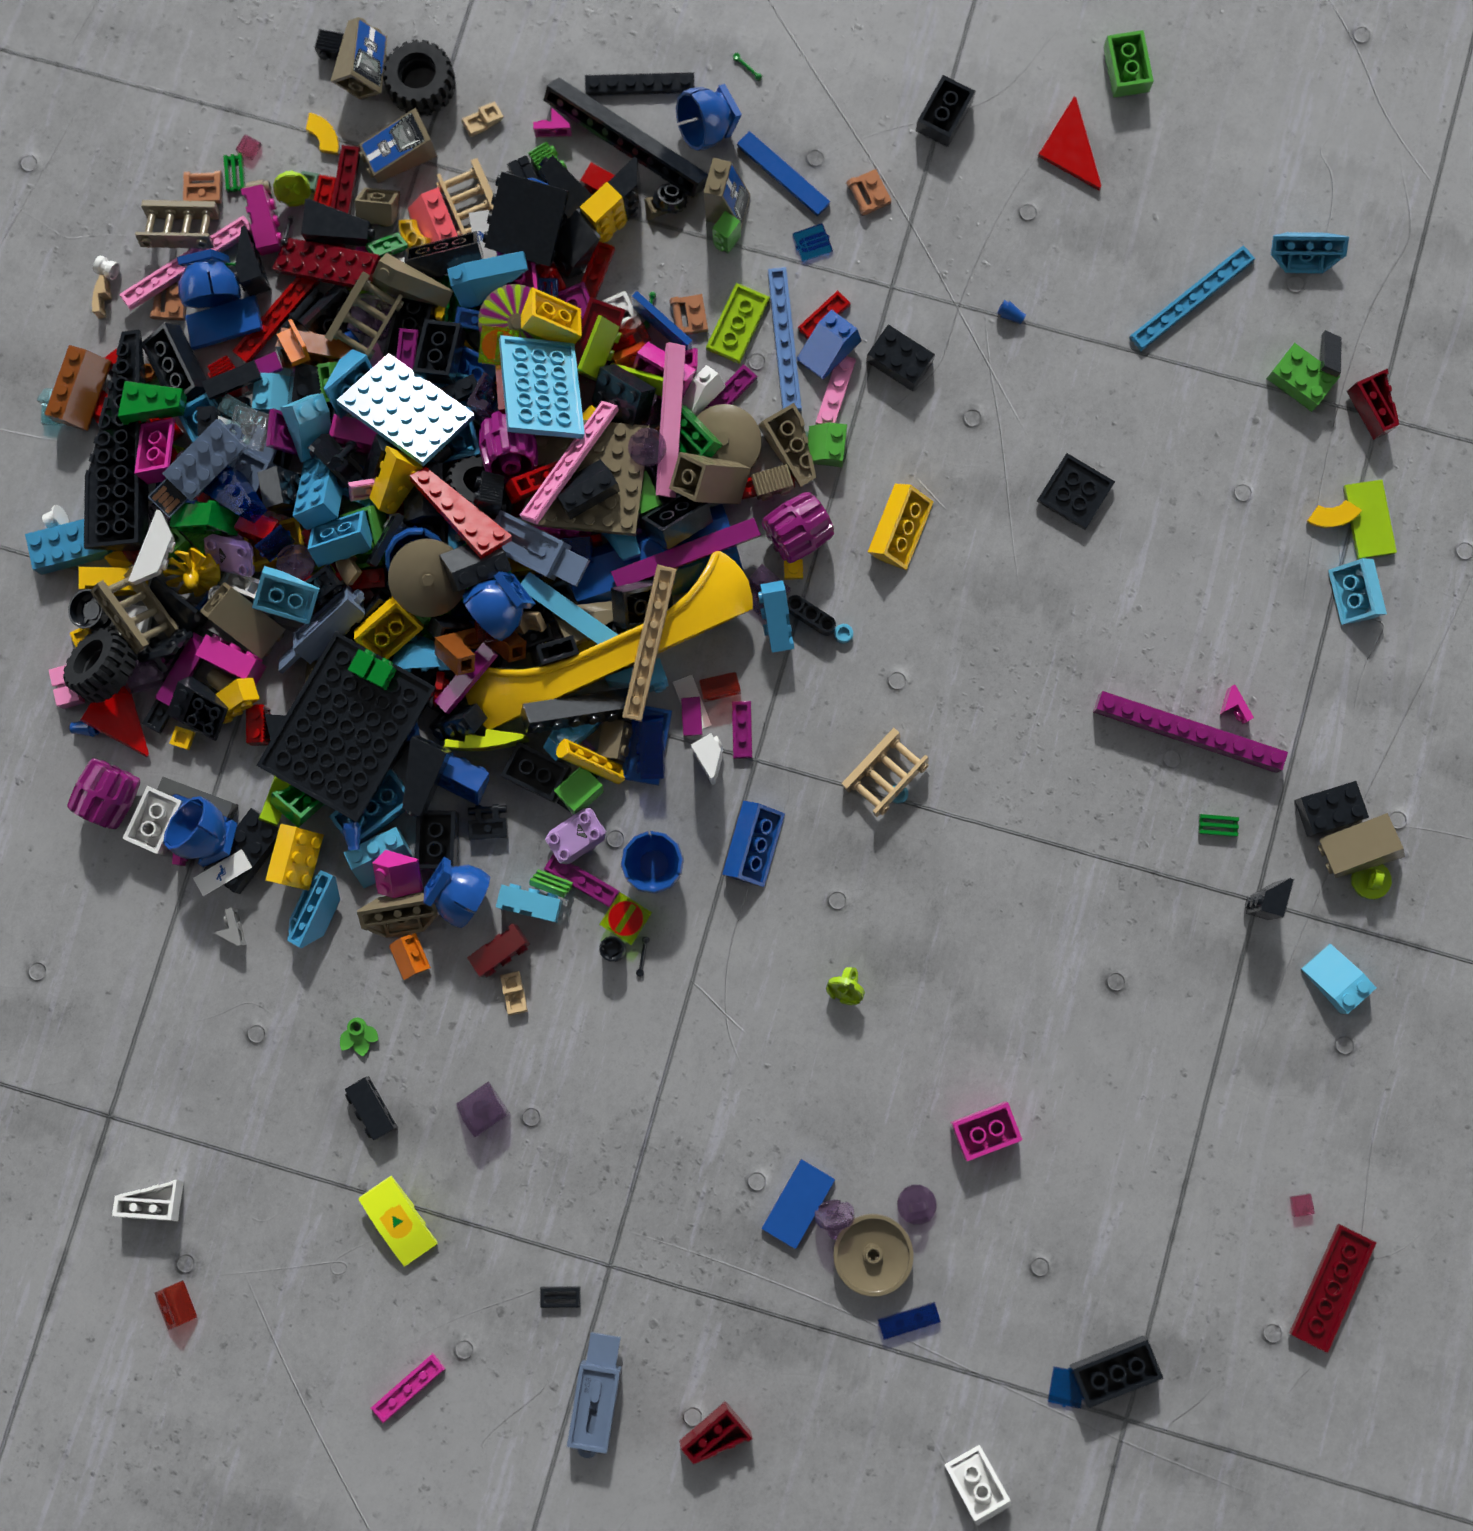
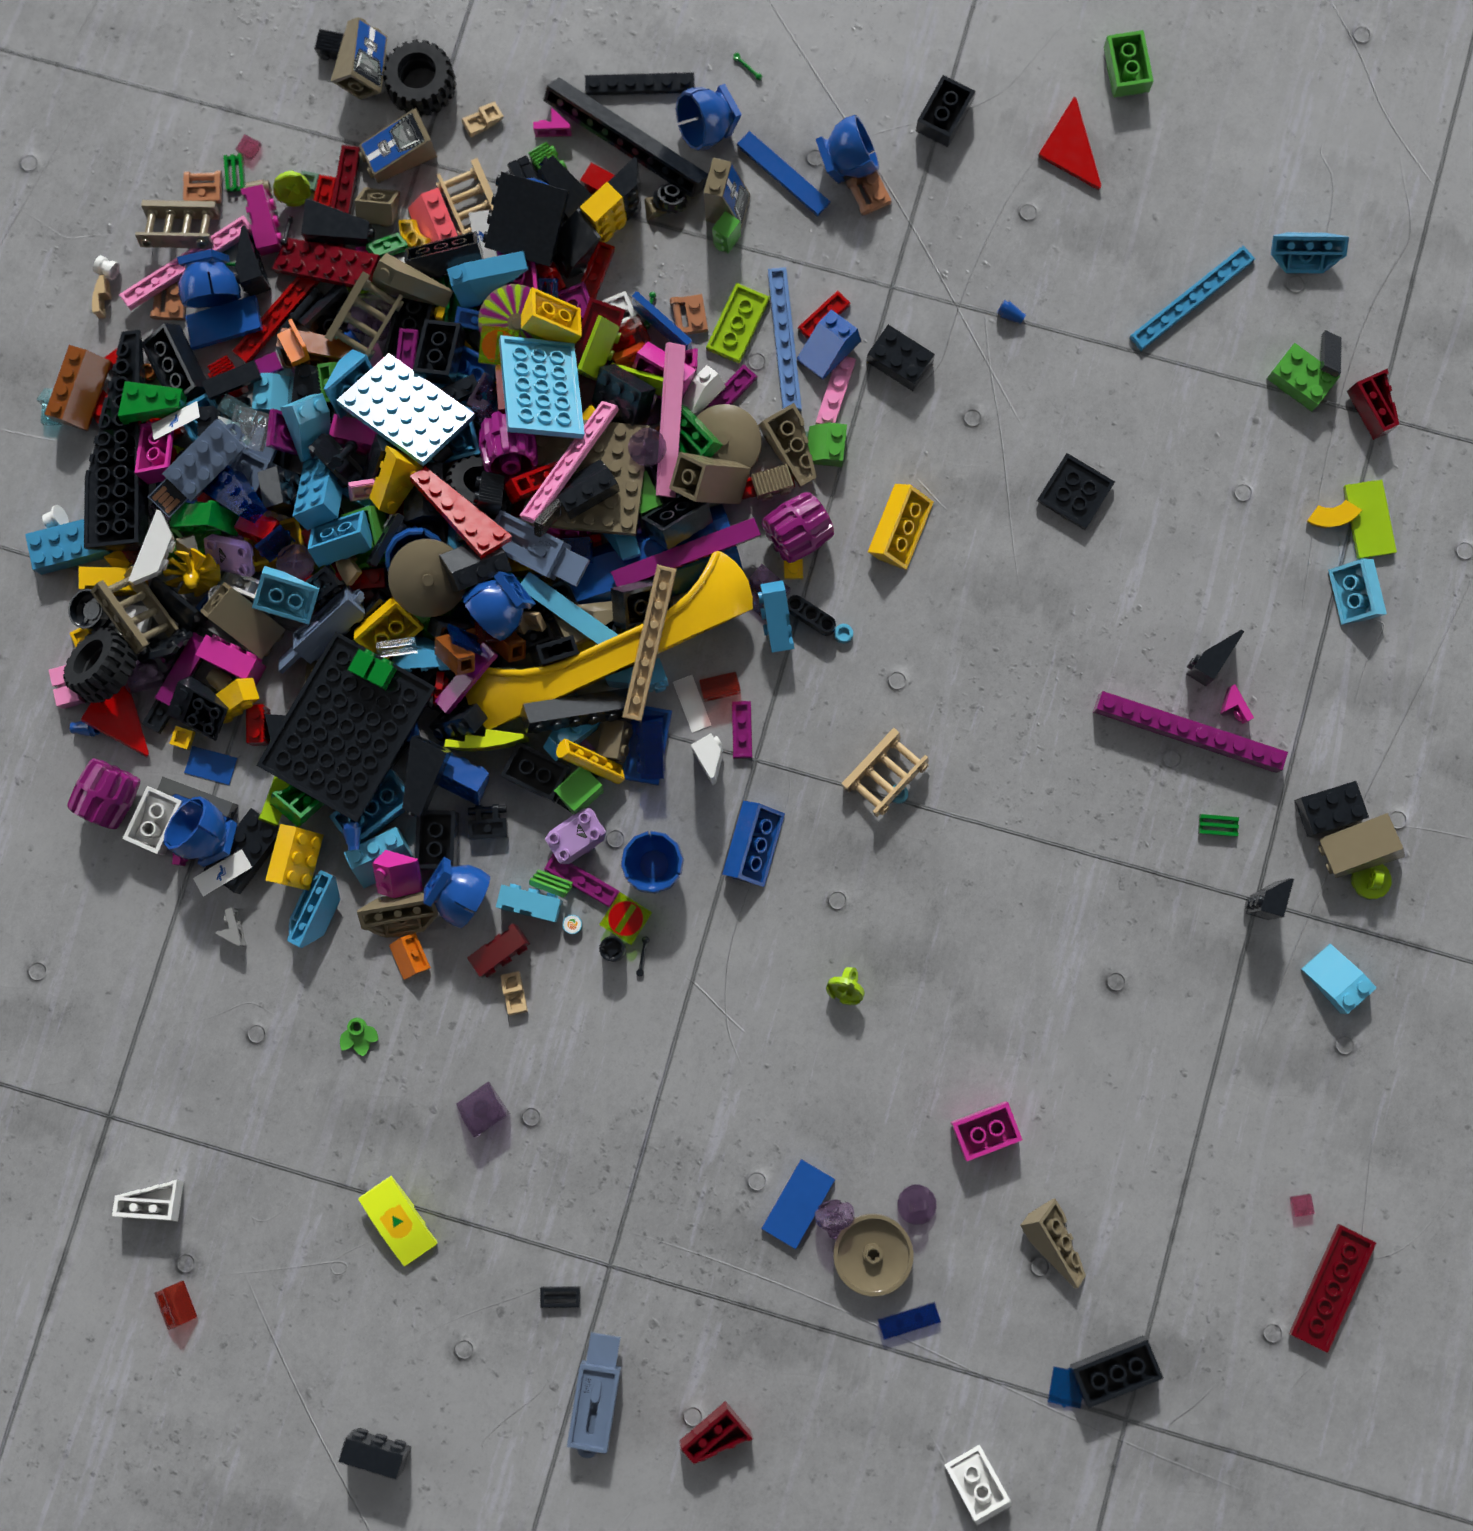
yellow tile [306,113,340,155] -> none
black brick [345,1076,397,1141] -> none
dark pink tile [371,1353,445,1423] -> none
magenta tile [681,697,703,736] -> none
piece [792,223,833,262] -> none
none -> white sticker [151,401,200,440]
none -> dark tan slope [175,534,199,557]
none -> blue sticker [184,746,237,785]
none -> black brick [338,1428,411,1480]
none -> clear tile [376,637,418,658]
none -> clear blue piece [447,624,482,655]
none -> clear smoke tile [534,498,562,538]
none -> white tile [563,915,582,934]
none -> blue plate [815,115,879,184]
none -> dark tan wedge [1020,1199,1086,1289]
none -> black slope [1186,630,1245,686]

